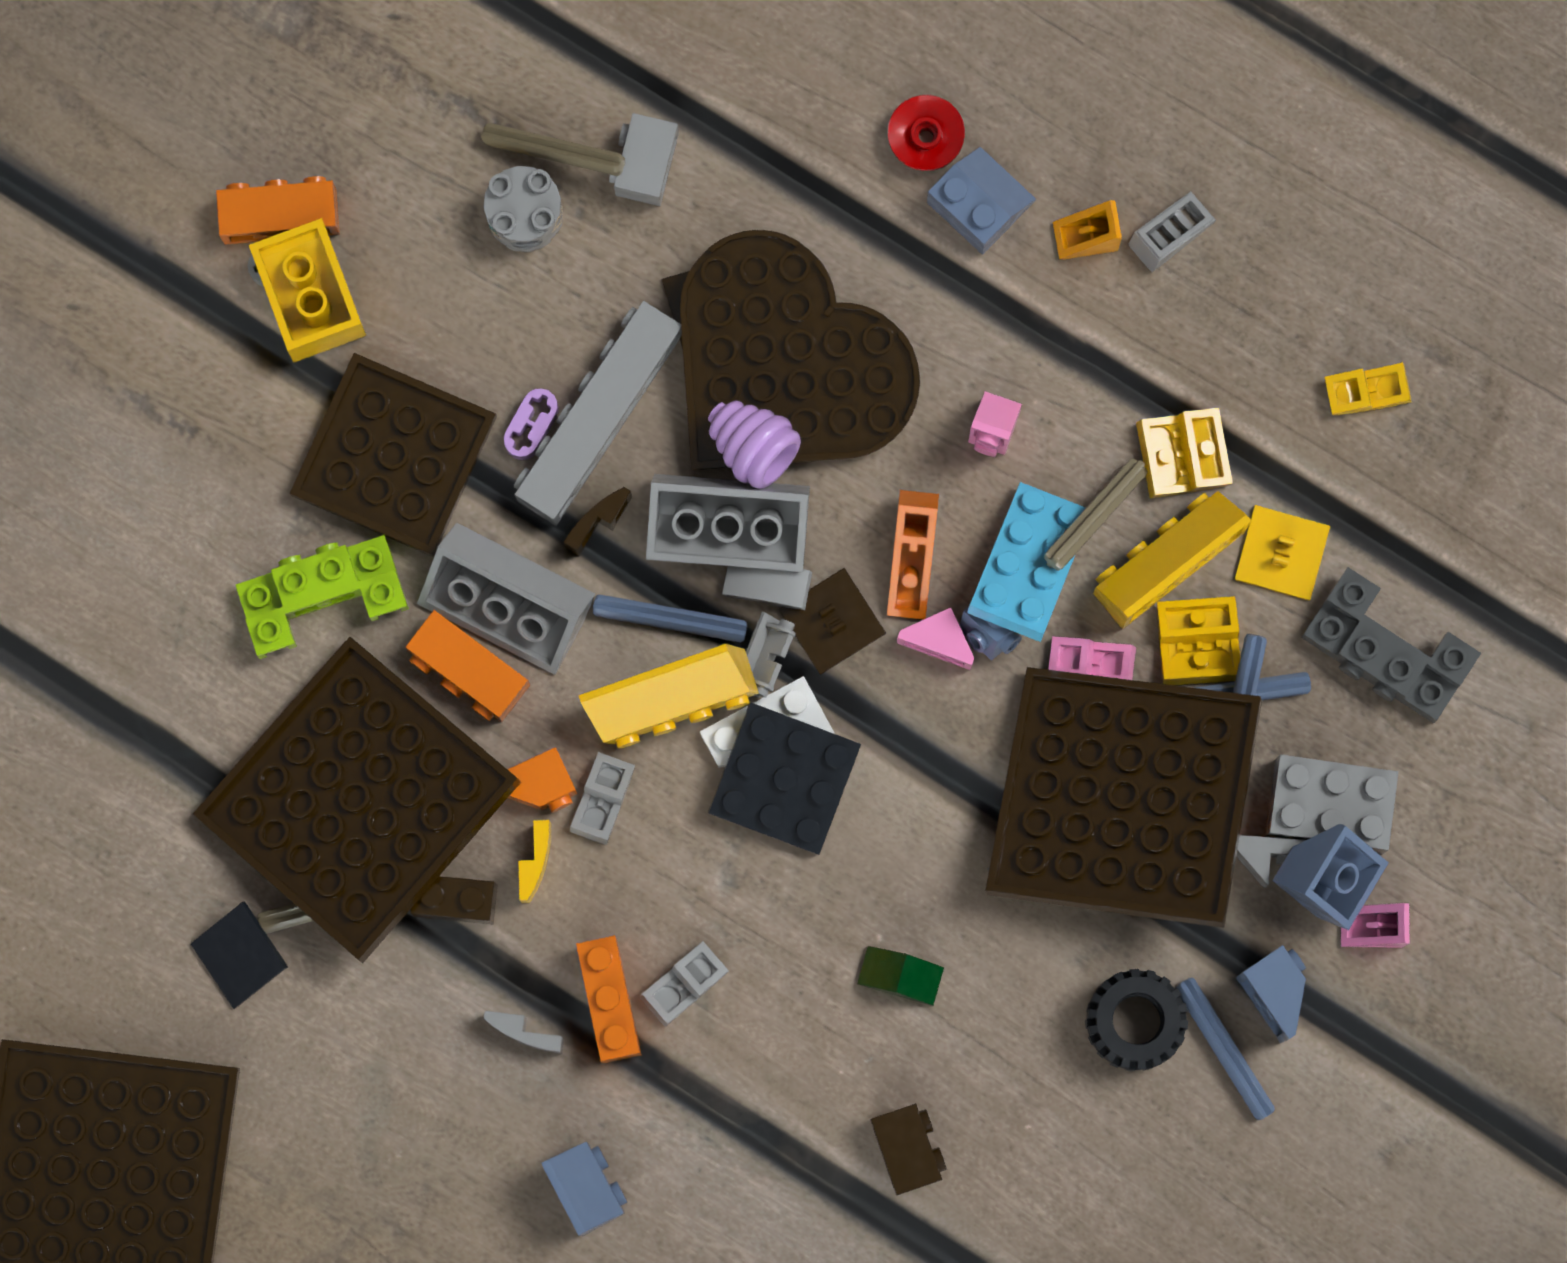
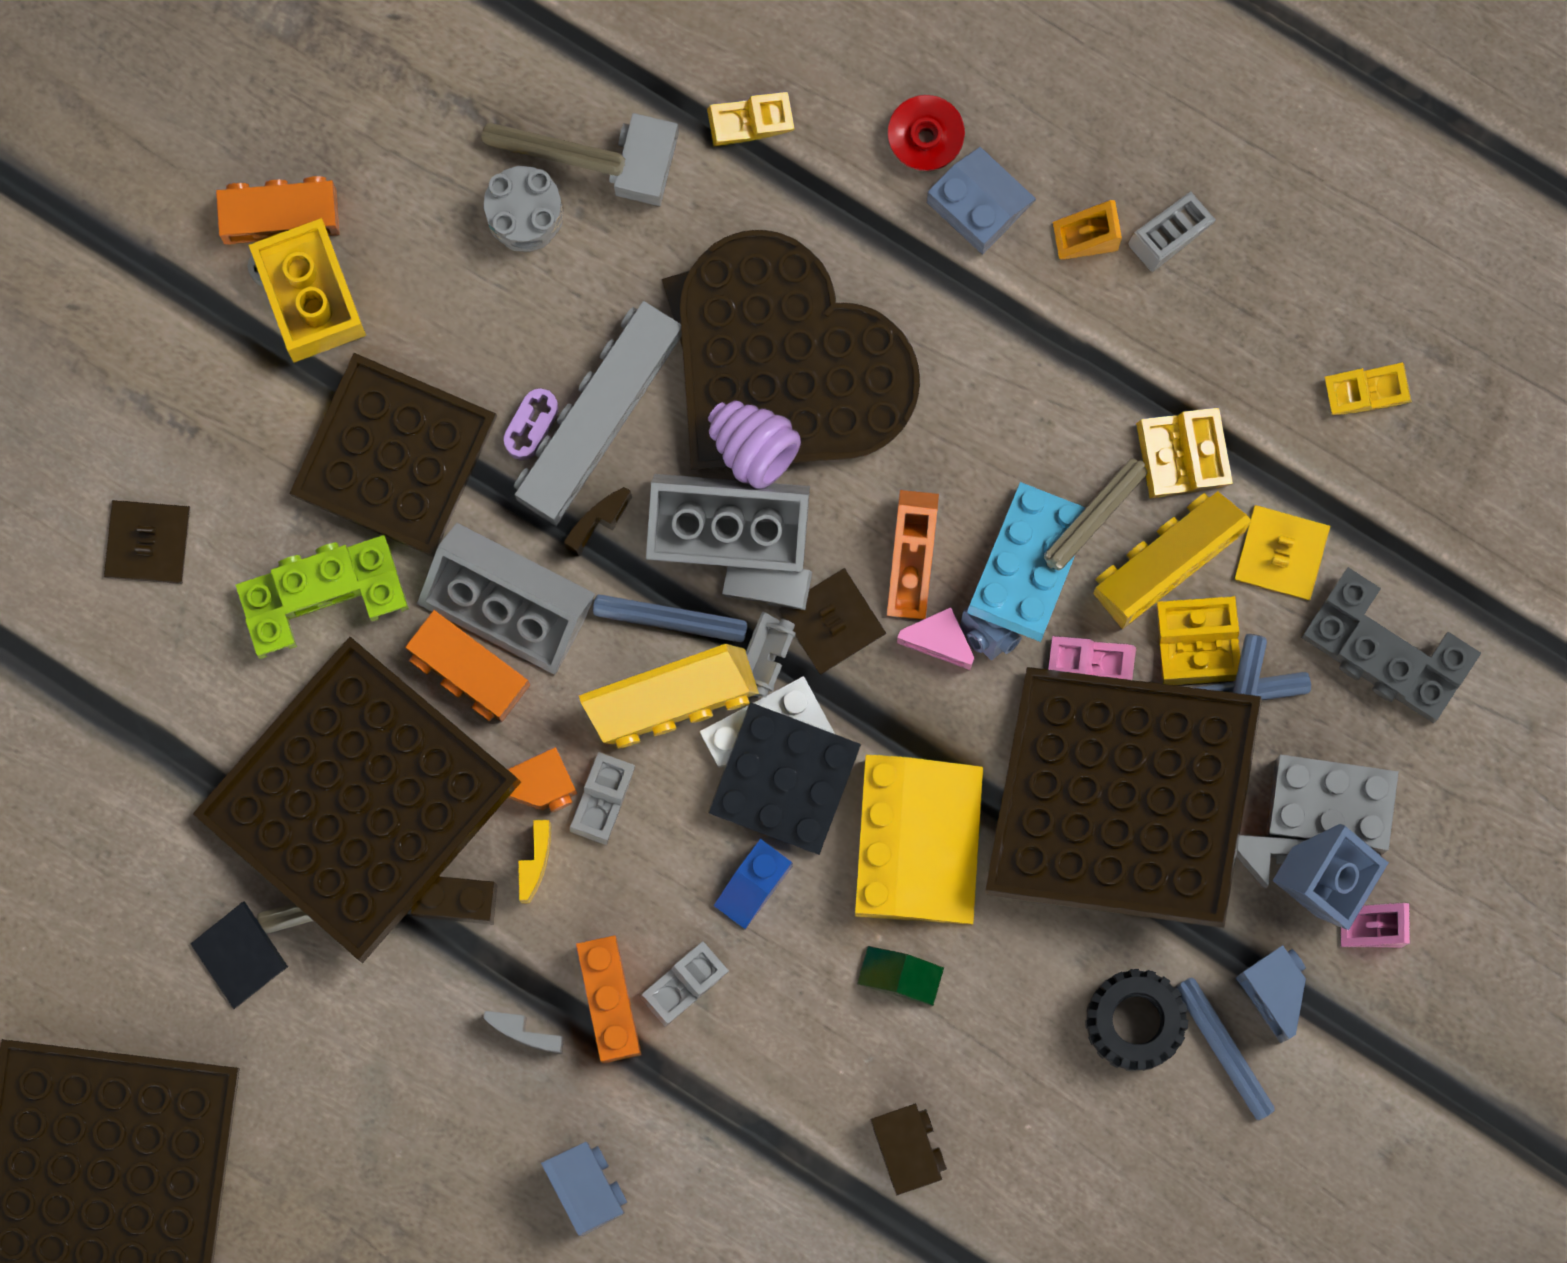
bright pink slope [968,391,1022,457] -> none
none -> dark brown piece [104,500,190,584]
none -> yellow slope [707,92,794,146]
none -> blue slope [714,839,793,930]
none -> yellow slope [855,754,983,925]

